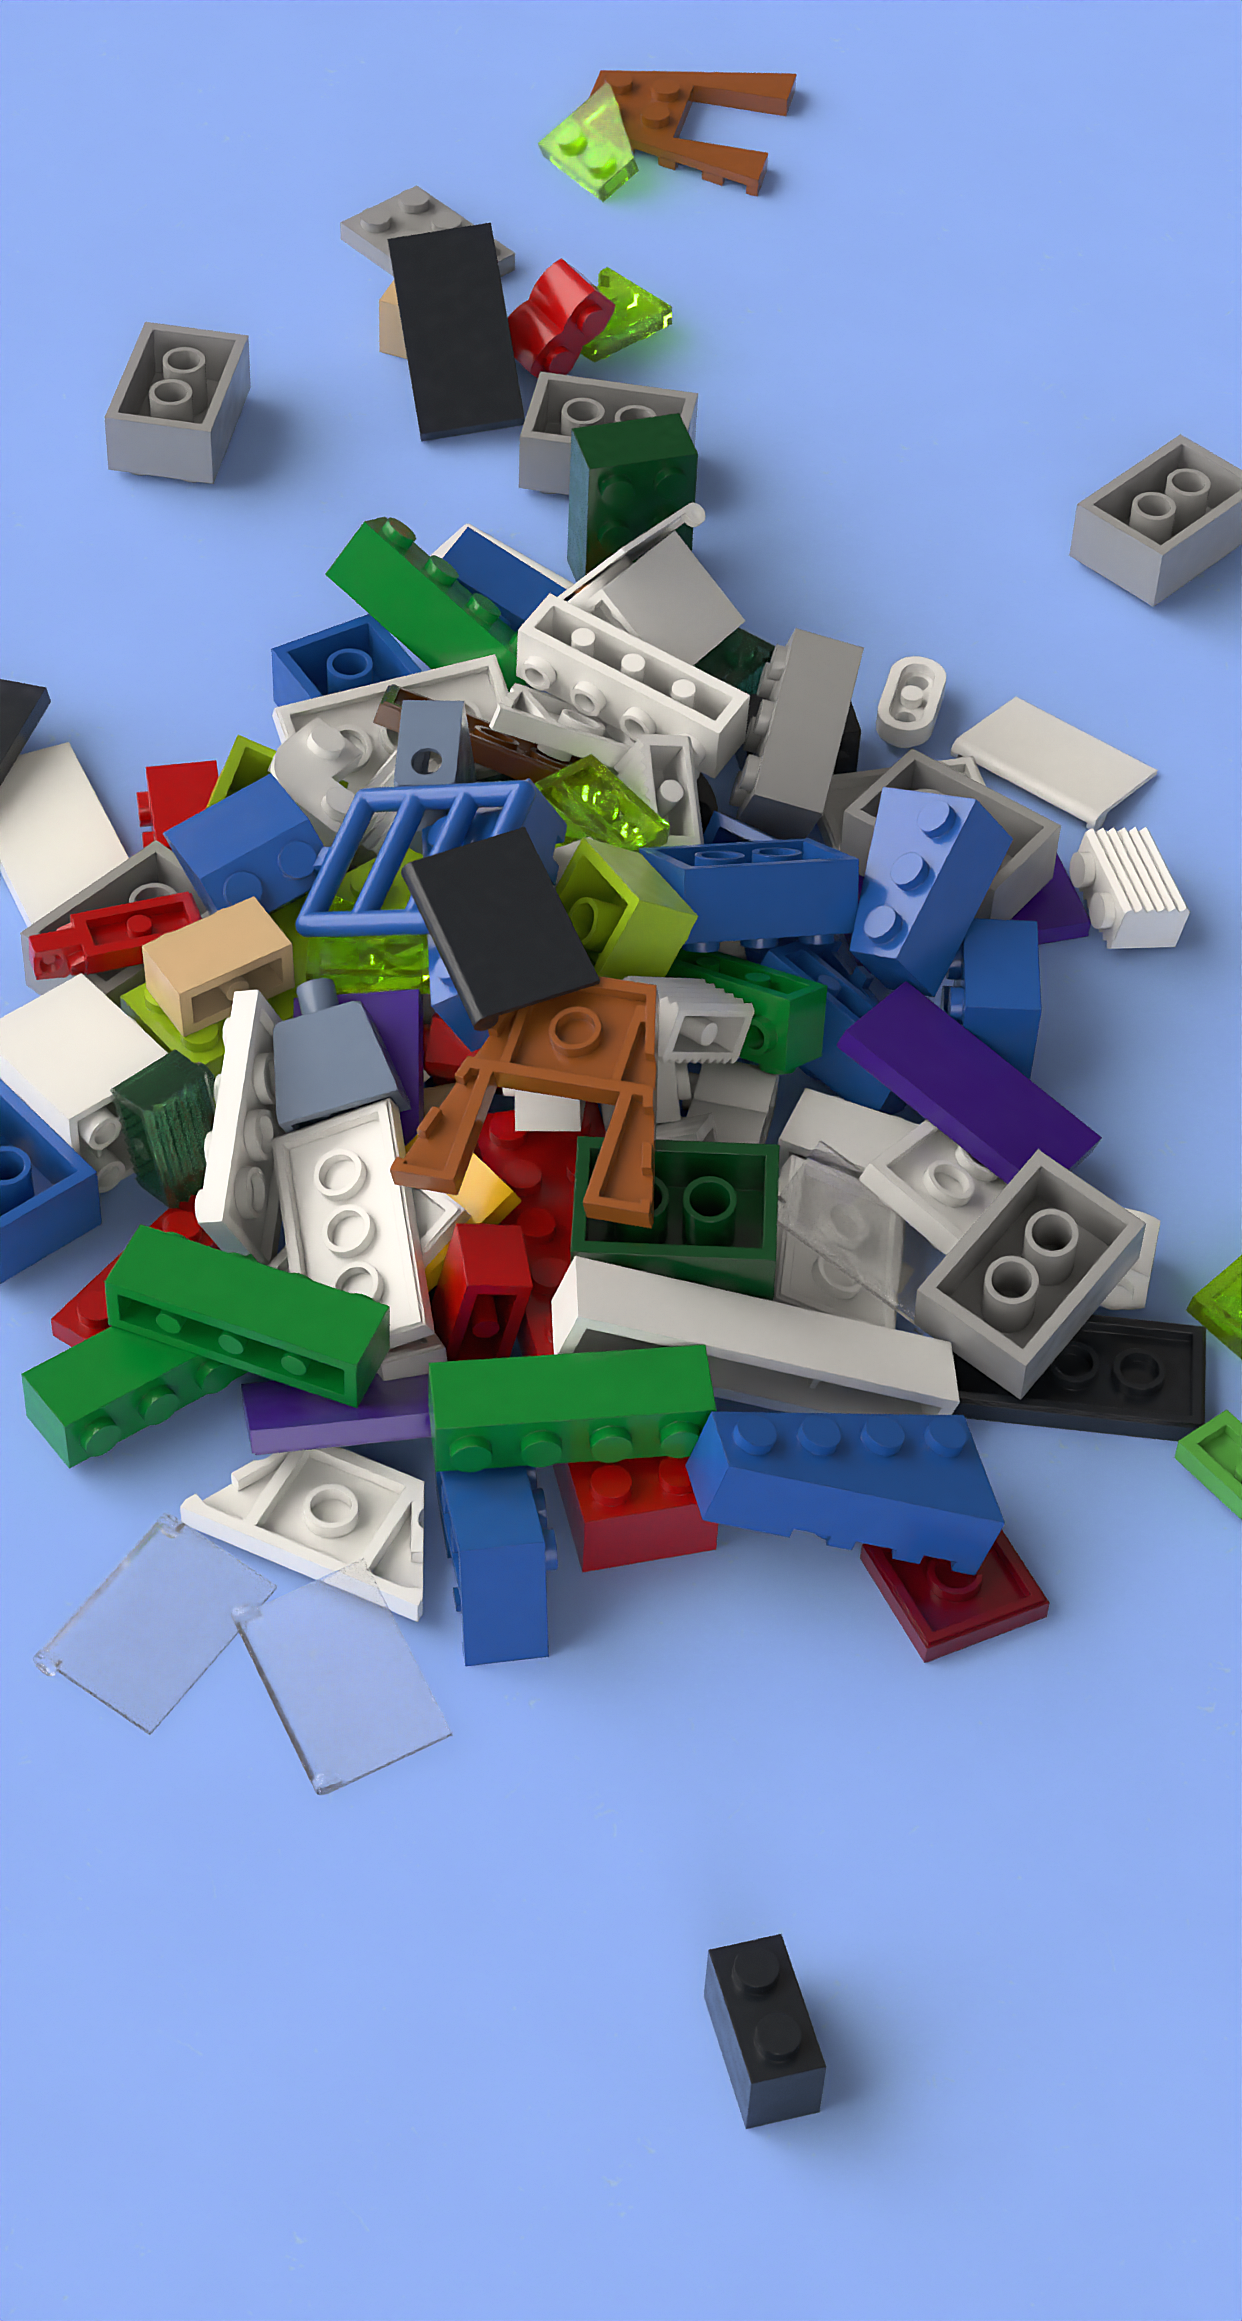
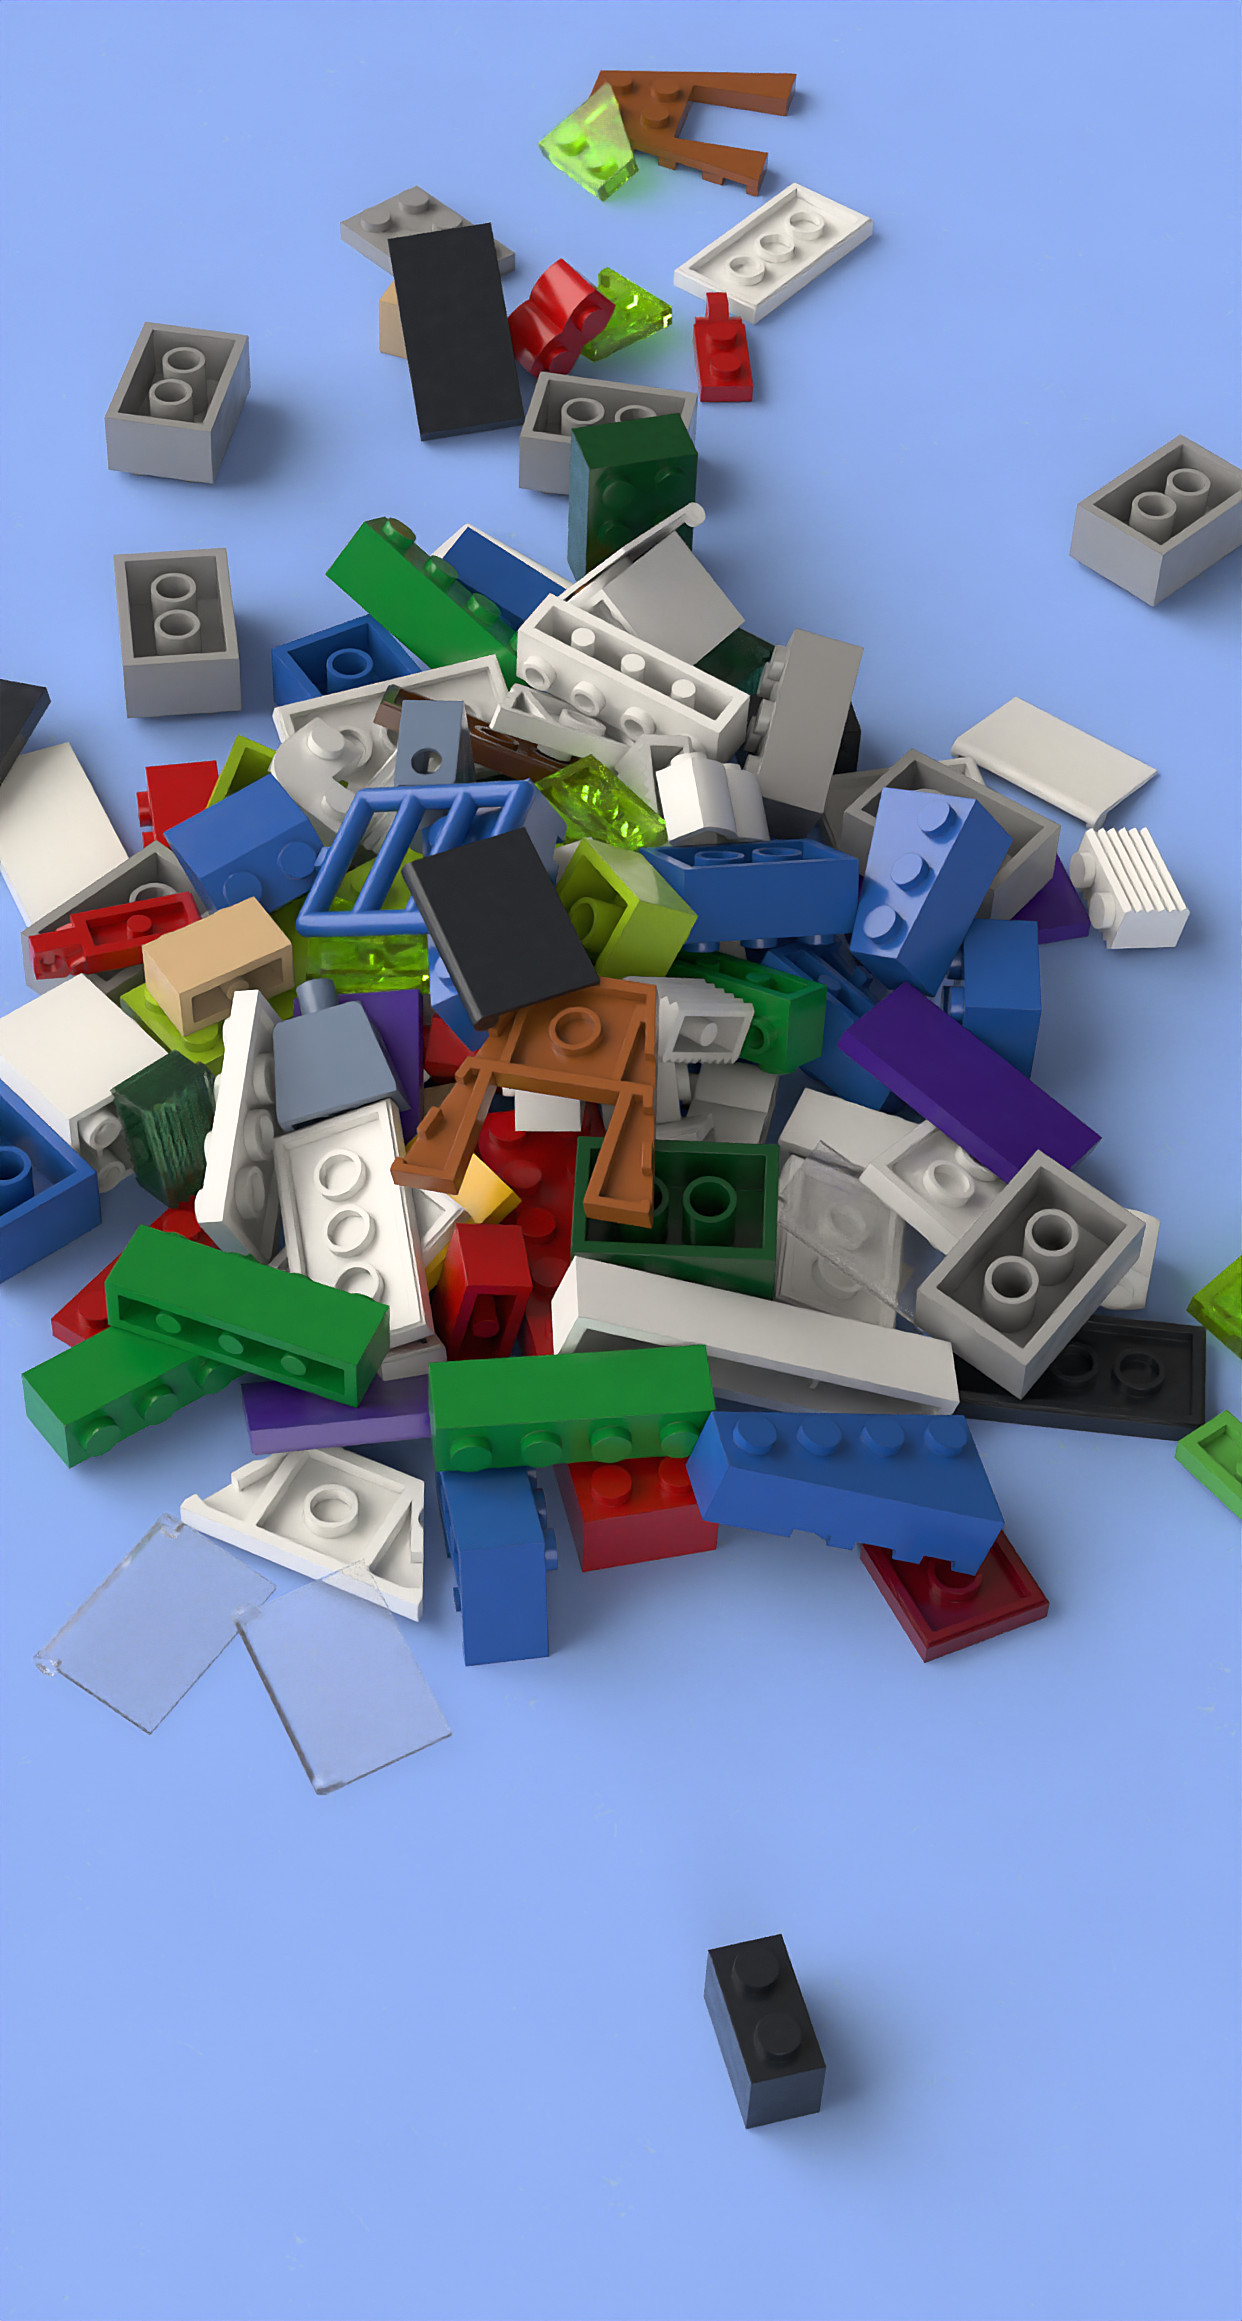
white plate [876,656,946,748] -> none
none -> light grey brick [113,548,242,718]
none -> white brick [656,752,770,846]
none -> white tile [673,183,874,325]
none -> red hinge [692,292,753,402]

